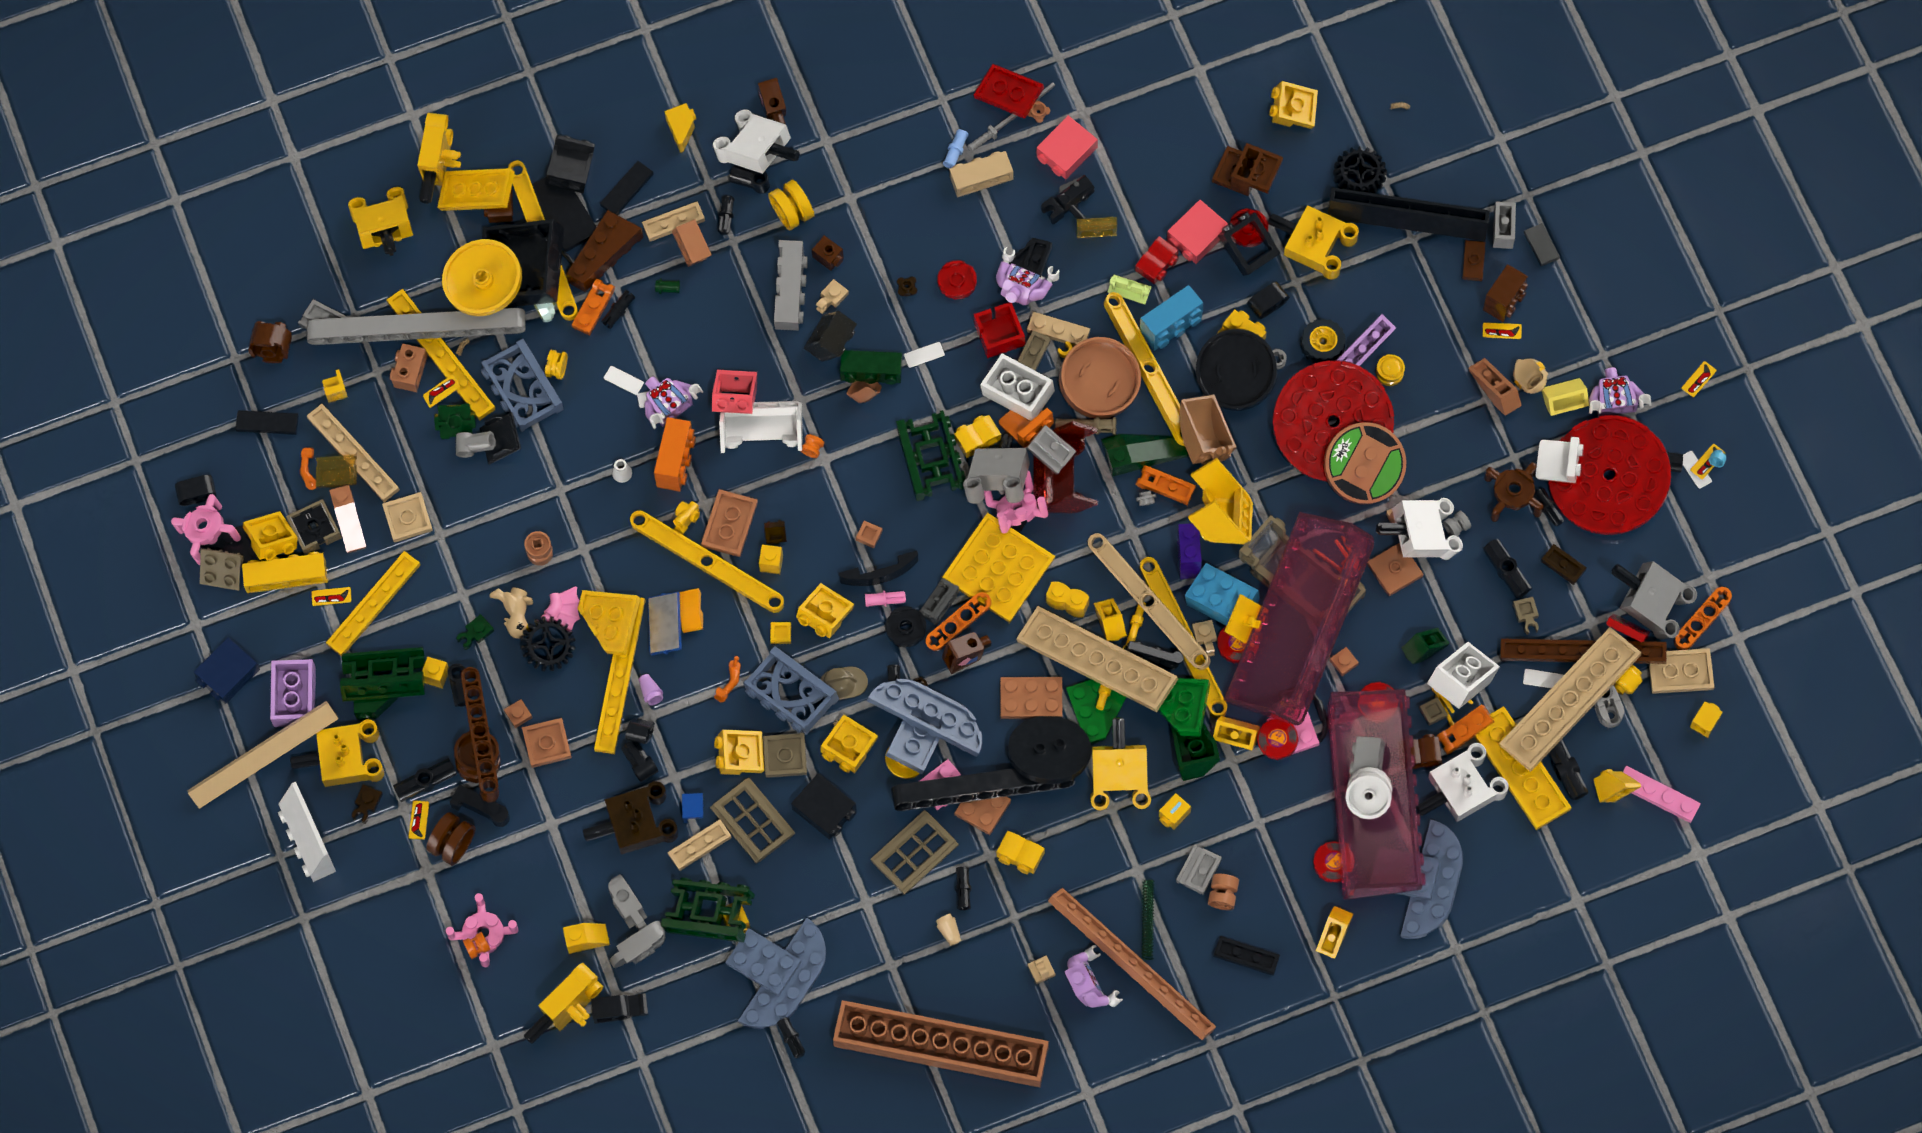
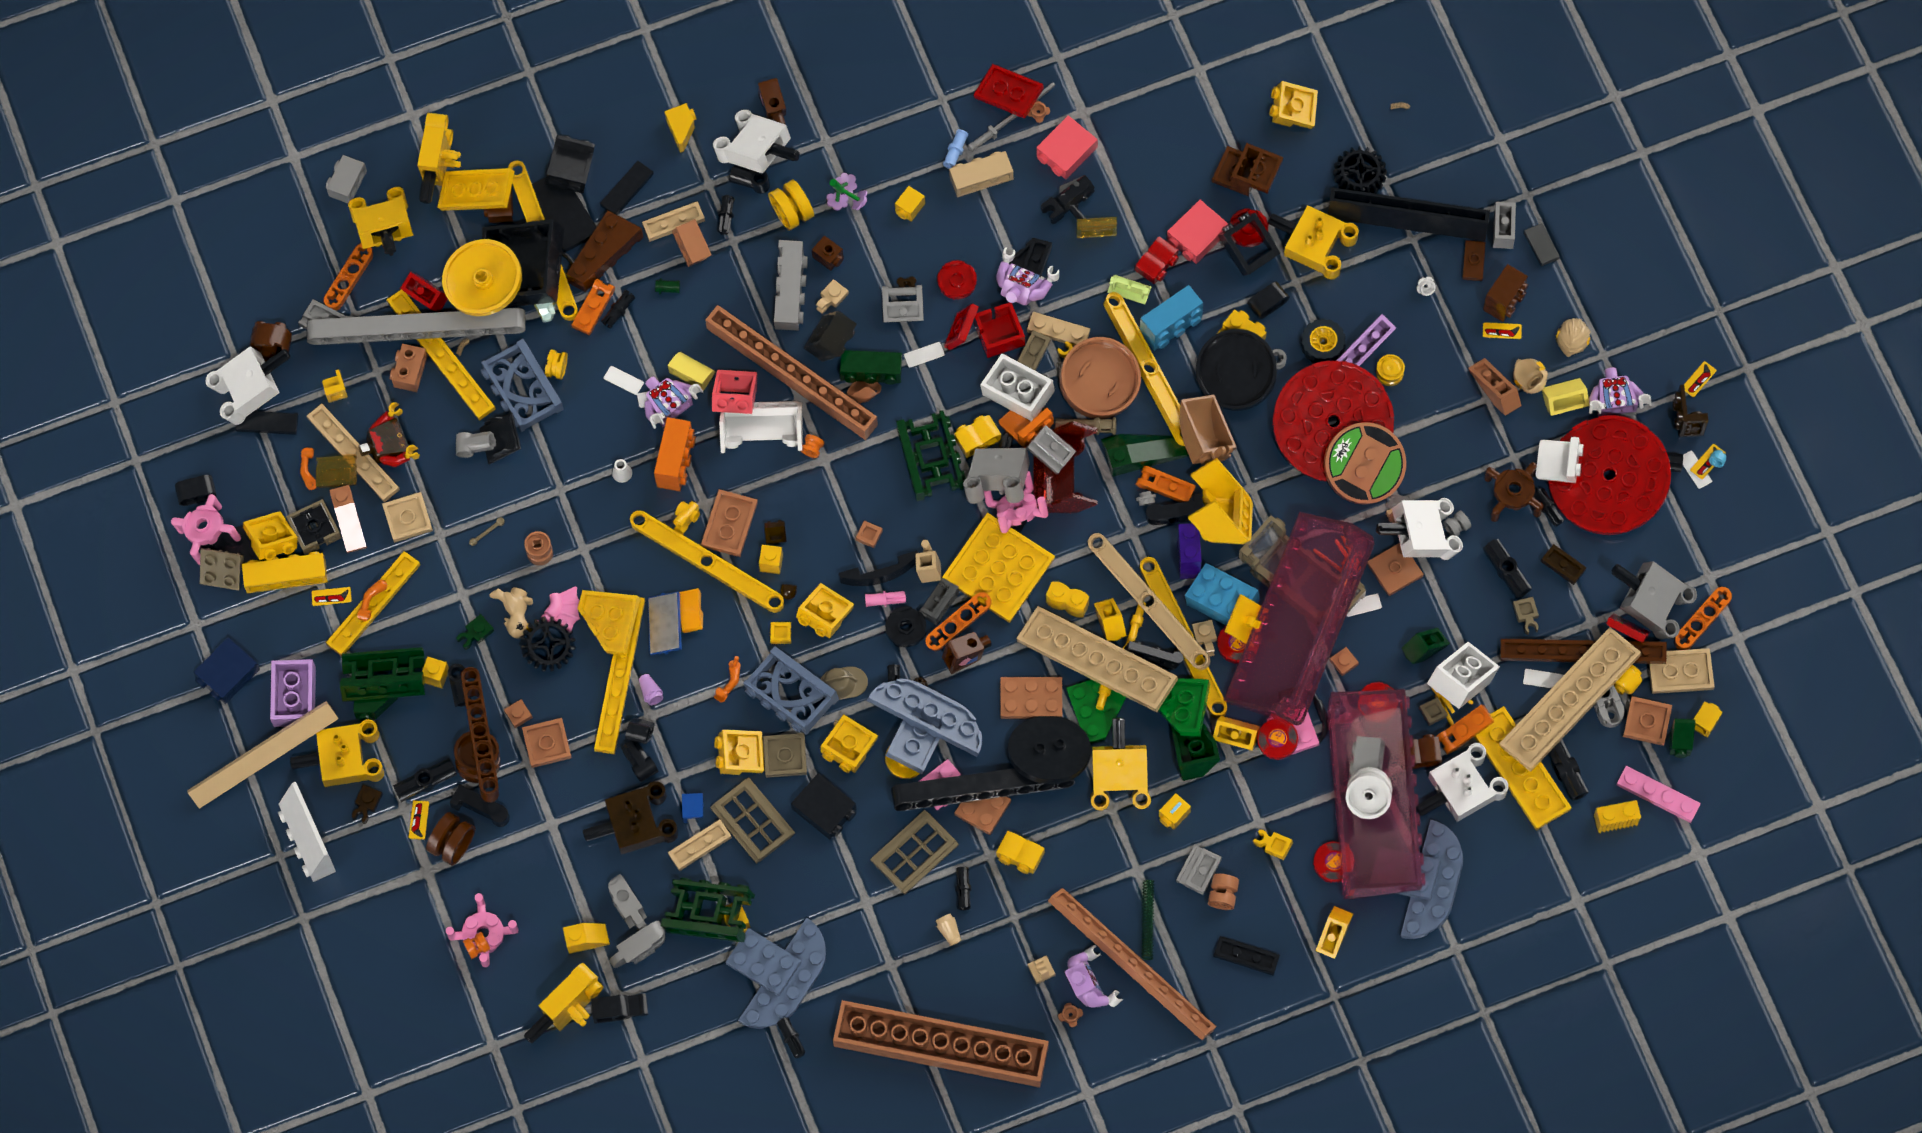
yellow sticker [423,374,460,408] -> none
dark green piece [434,404,476,439] -> none
yellow slope [1593,769,1641,802] -> none
none -> white piece [205,346,290,425]
none -> orange beam [324,243,373,311]
none -> light grey brick [326,155,367,203]
none -> orange piece [357,579,387,621]
none -> torso [358,402,420,467]
none -> red brick [400,272,448,312]
none -> dark tan hinge [469,517,505,546]
none -> light yellow brick [668,352,716,391]
none -> nougat brick [705,305,878,440]
none -> dark brown hinge [780,584,797,600]
none -> lavender plant [827,173,867,210]
none -> light grey plate [882,285,924,322]
none -> yellow brick [895,186,925,222]
none -> tan brick [916,540,942,583]
none -> red tile [944,304,979,350]
none -> nougat plate [1058,1003,1083,1027]
none -> black leg [1146,493,1204,525]
none -> yellow plate [1253,830,1293,860]
none -> white sticker [1343,594,1382,617]
none -> white plate [1416,277,1436,296]
none -> tan hair [1556,318,1591,357]
none -> yellow brick [1594,800,1641,834]
none -> nougat plate [1623,696,1672,746]
none -> dark green slope [1669,718,1696,758]
none -> dark brown bracket [1673,385,1709,437]

